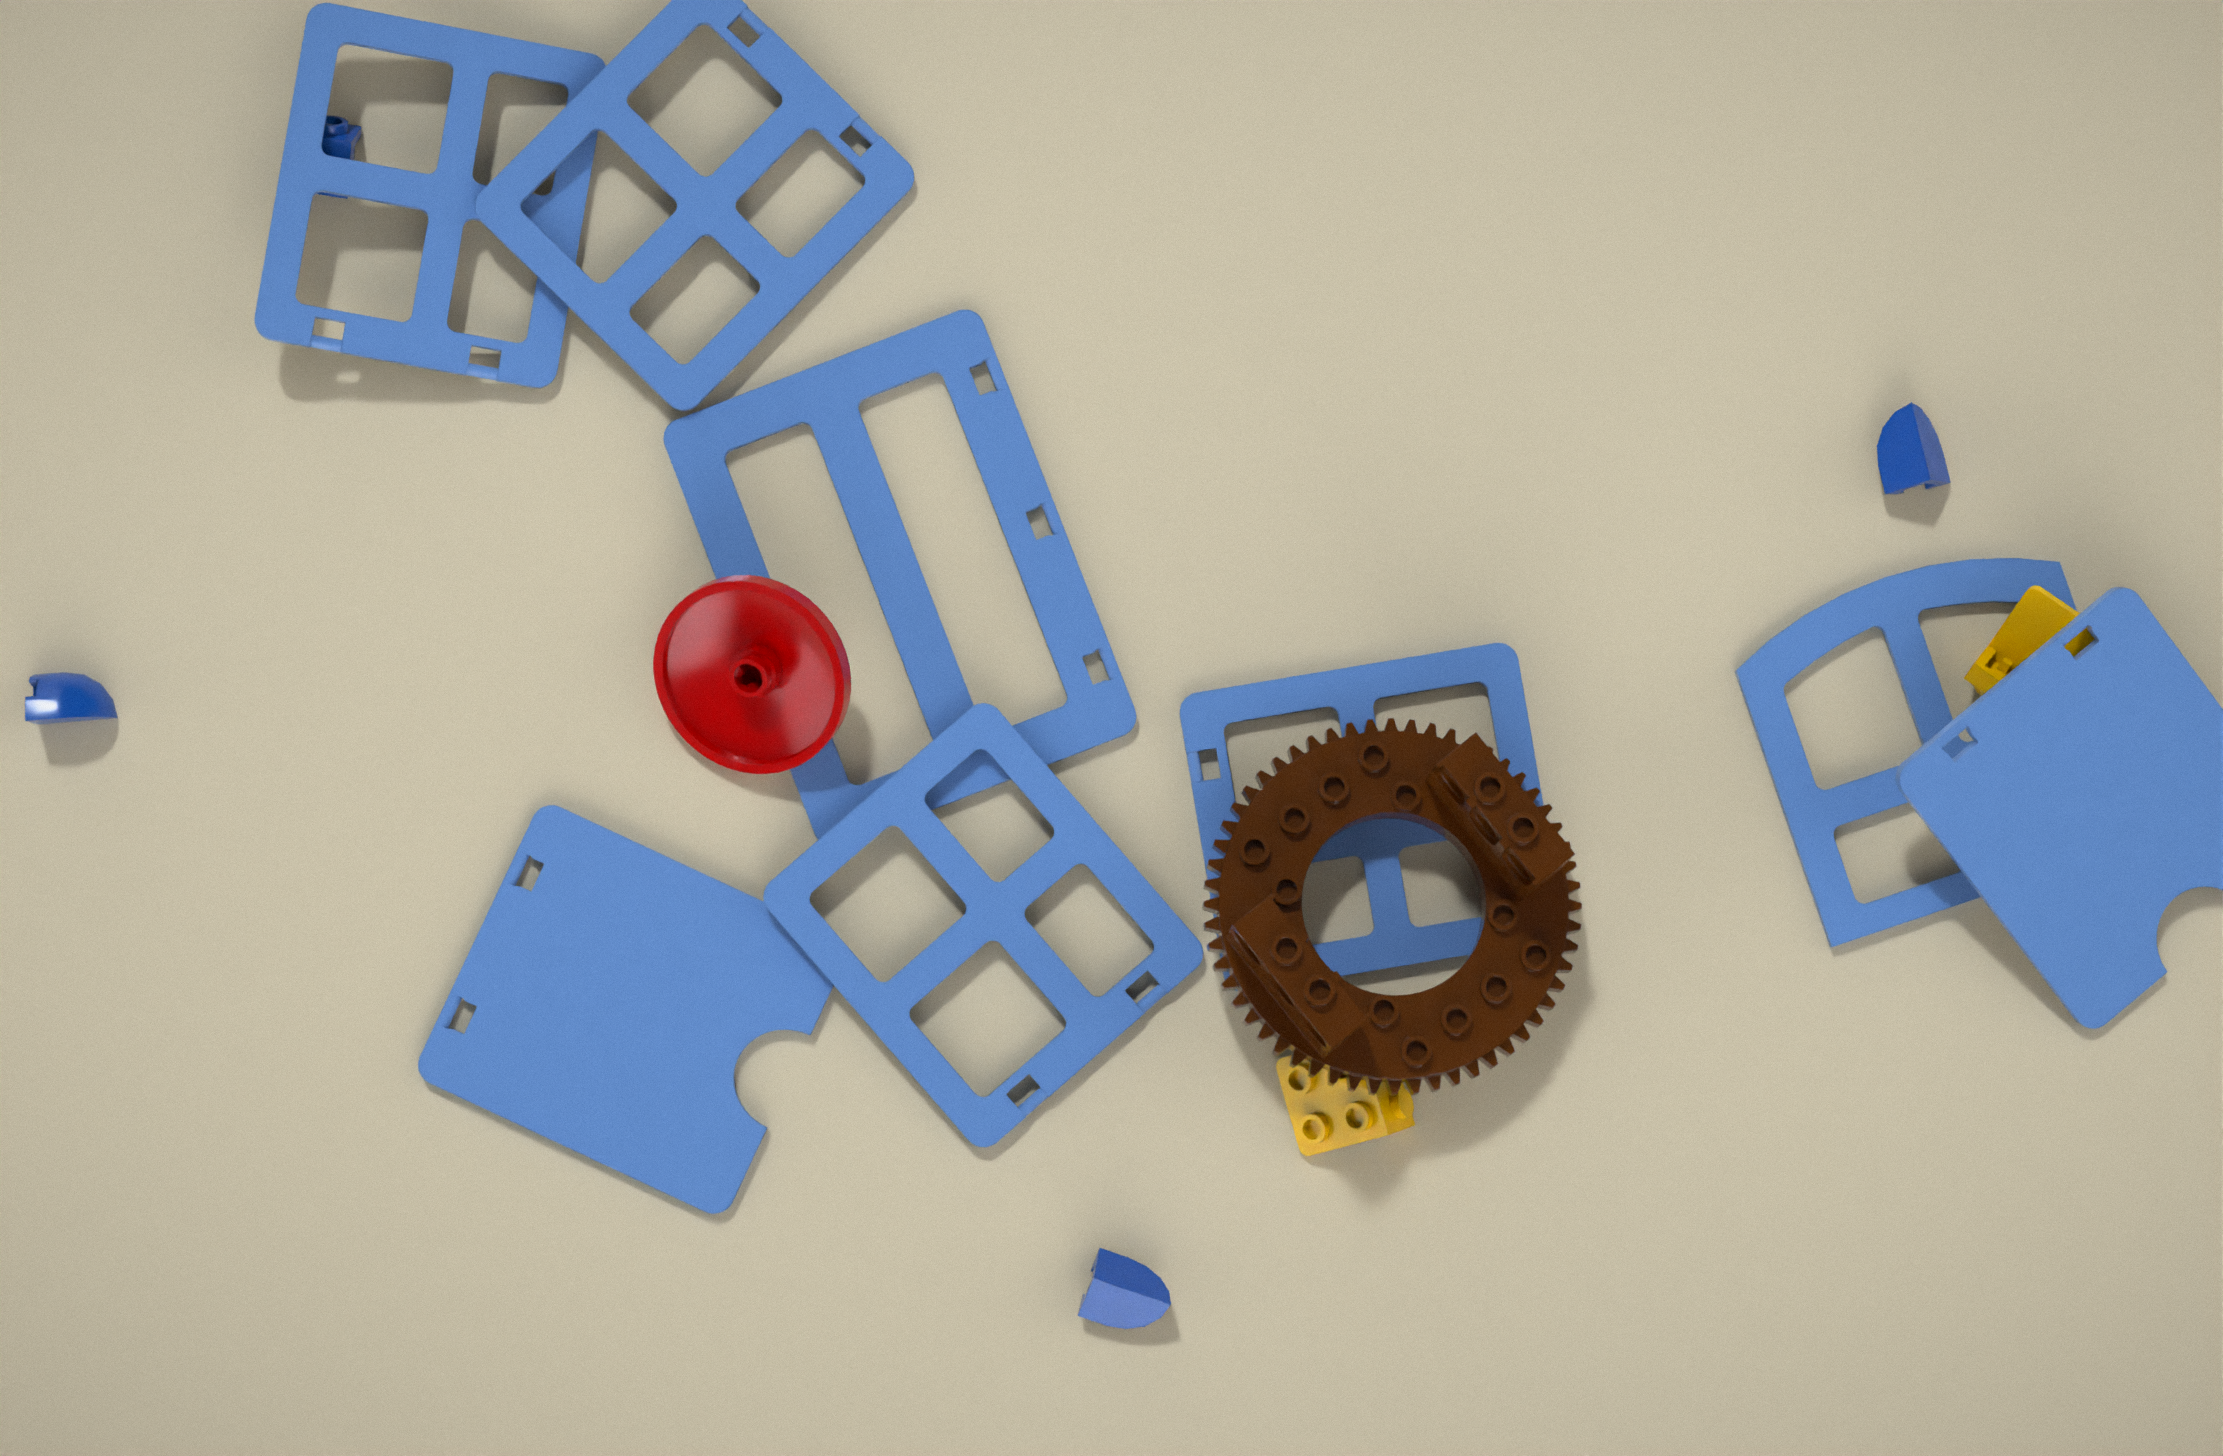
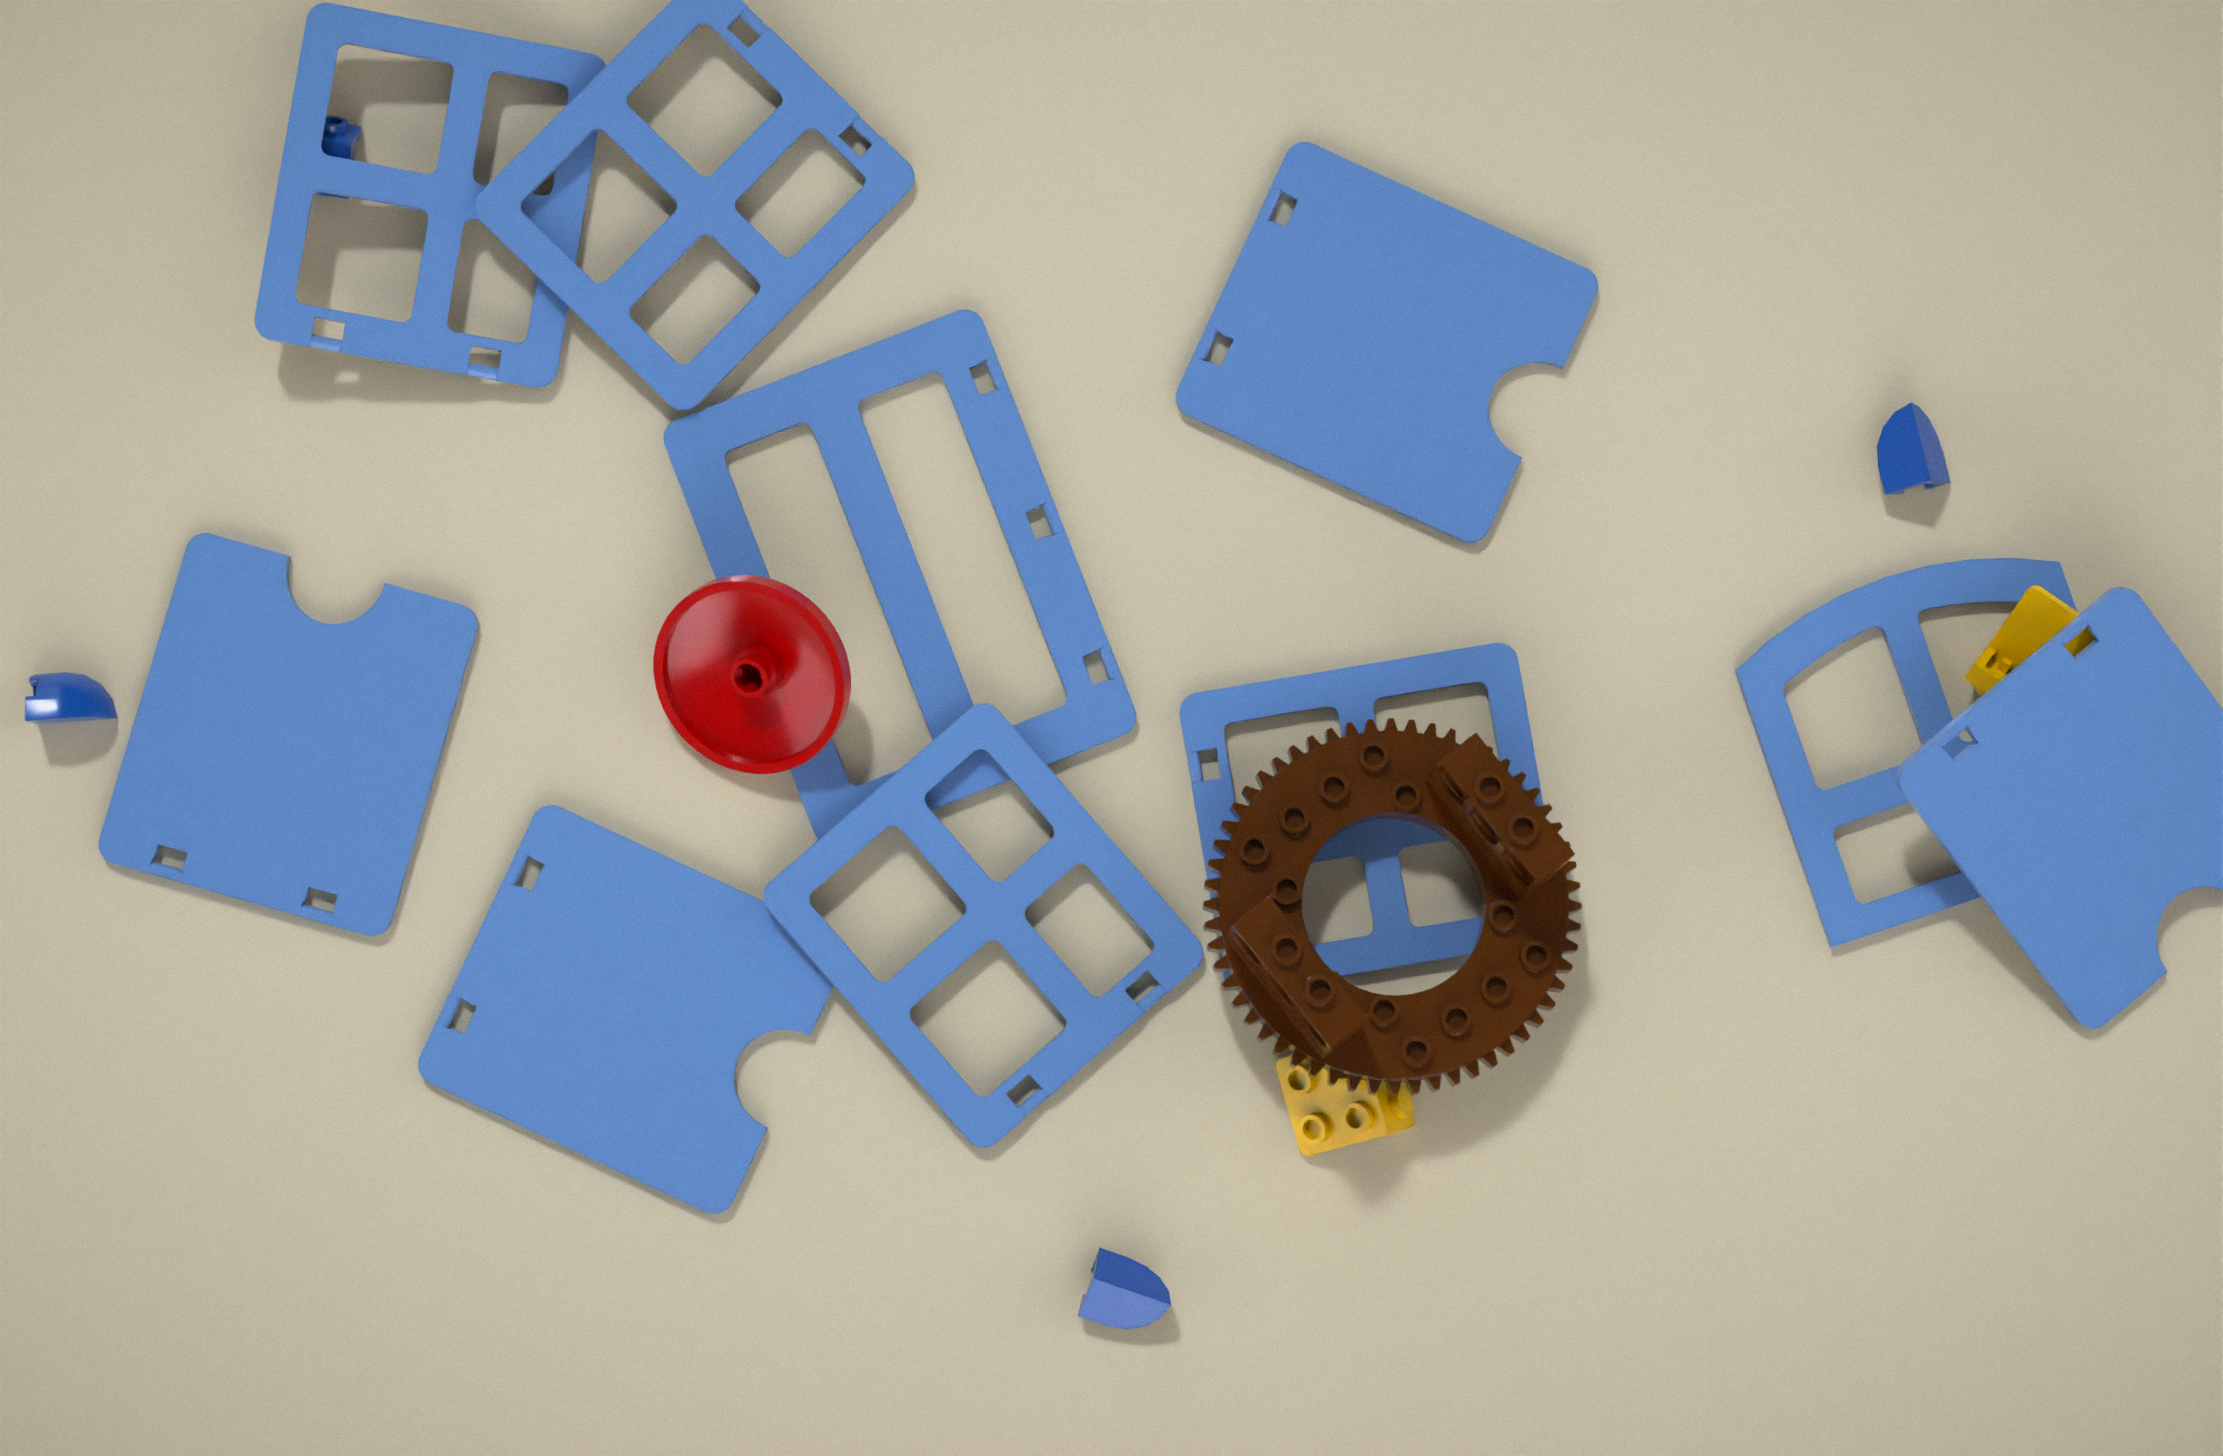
none -> medium blue door [99,533,479,936]
none -> medium blue door [1176,142,1598,543]

